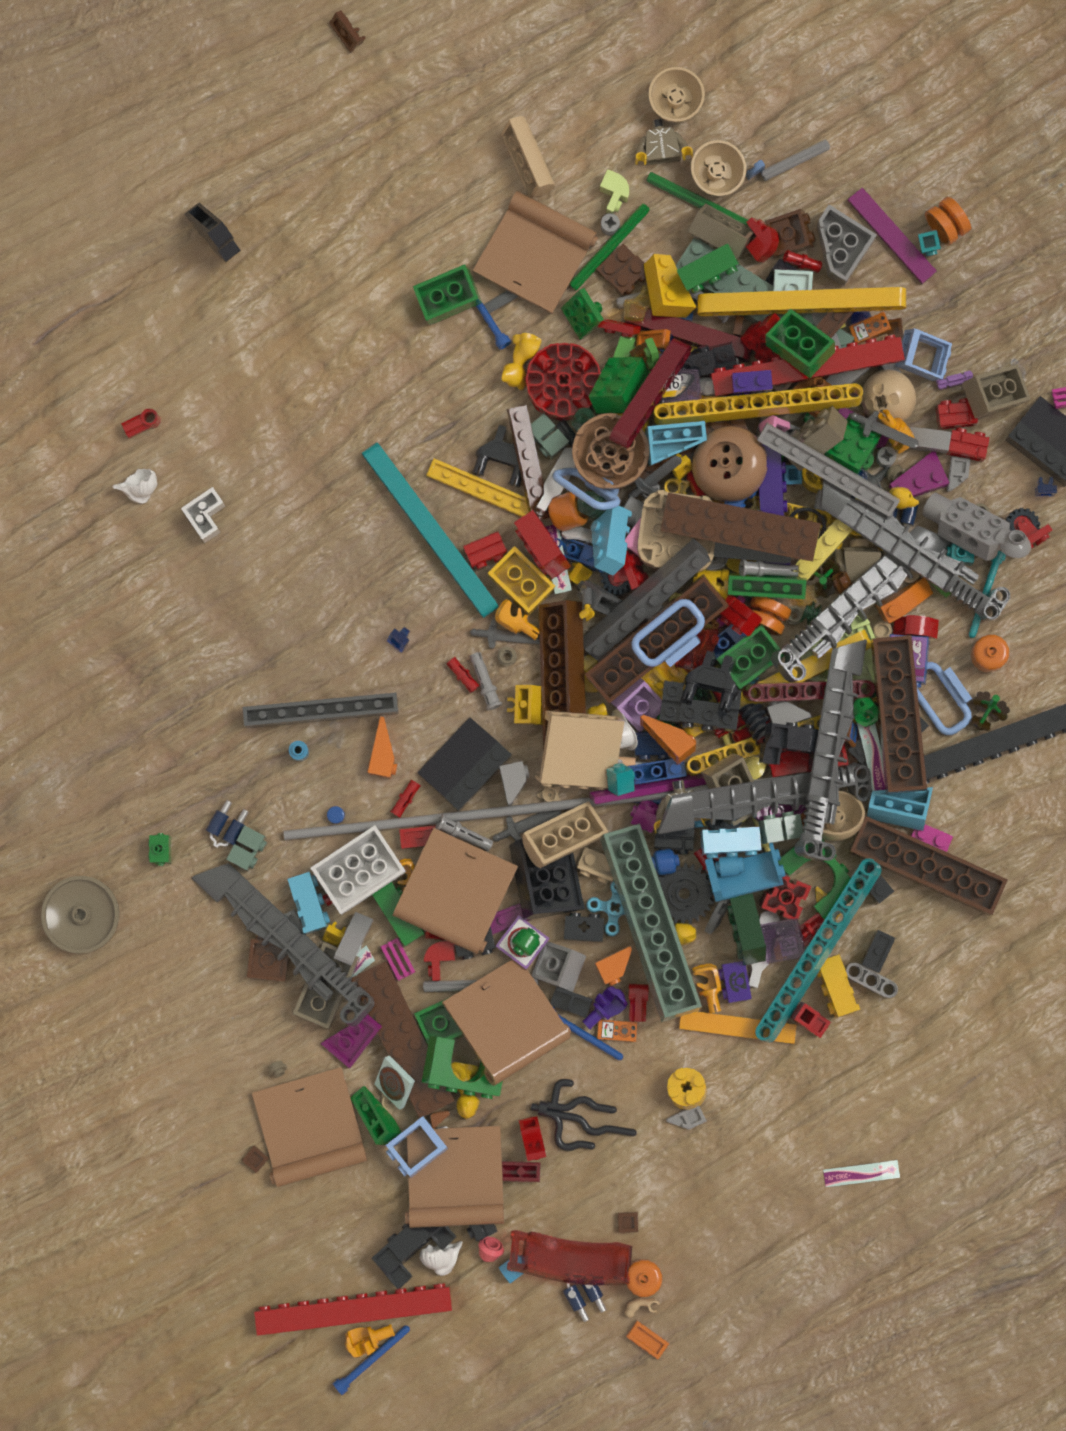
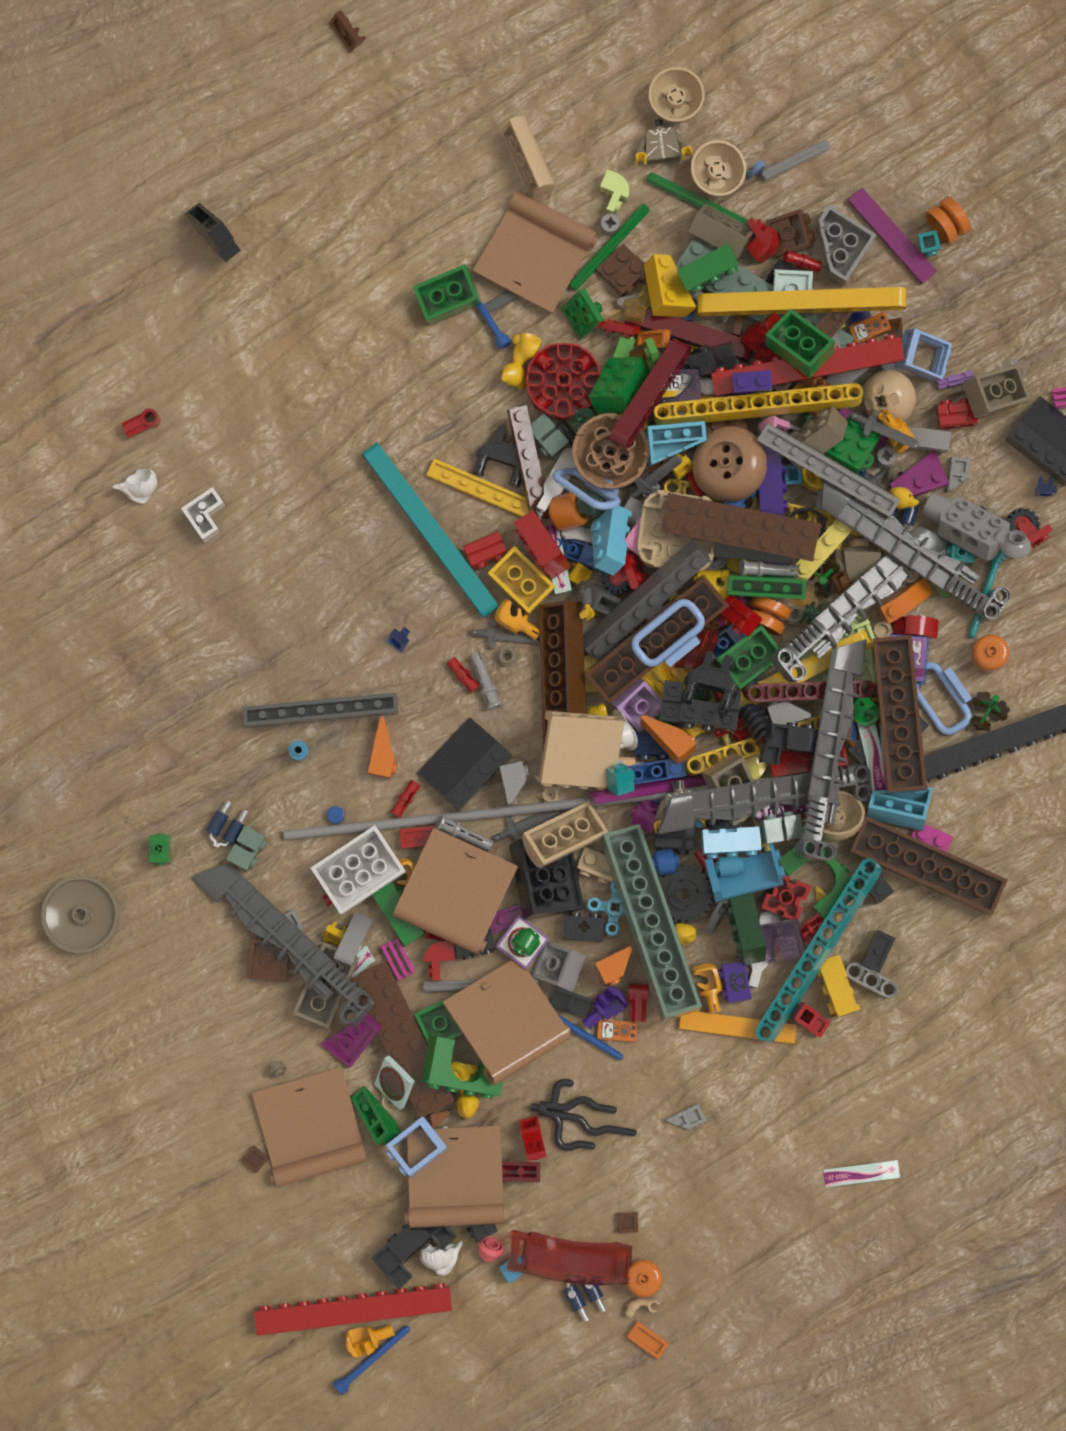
medium azure wedge [288,872,330,935] -> none
yellow brick [507,685,542,725] -> none
yellow brick [667,1068,707,1110] -> none
red brick [946,428,990,462] -> none

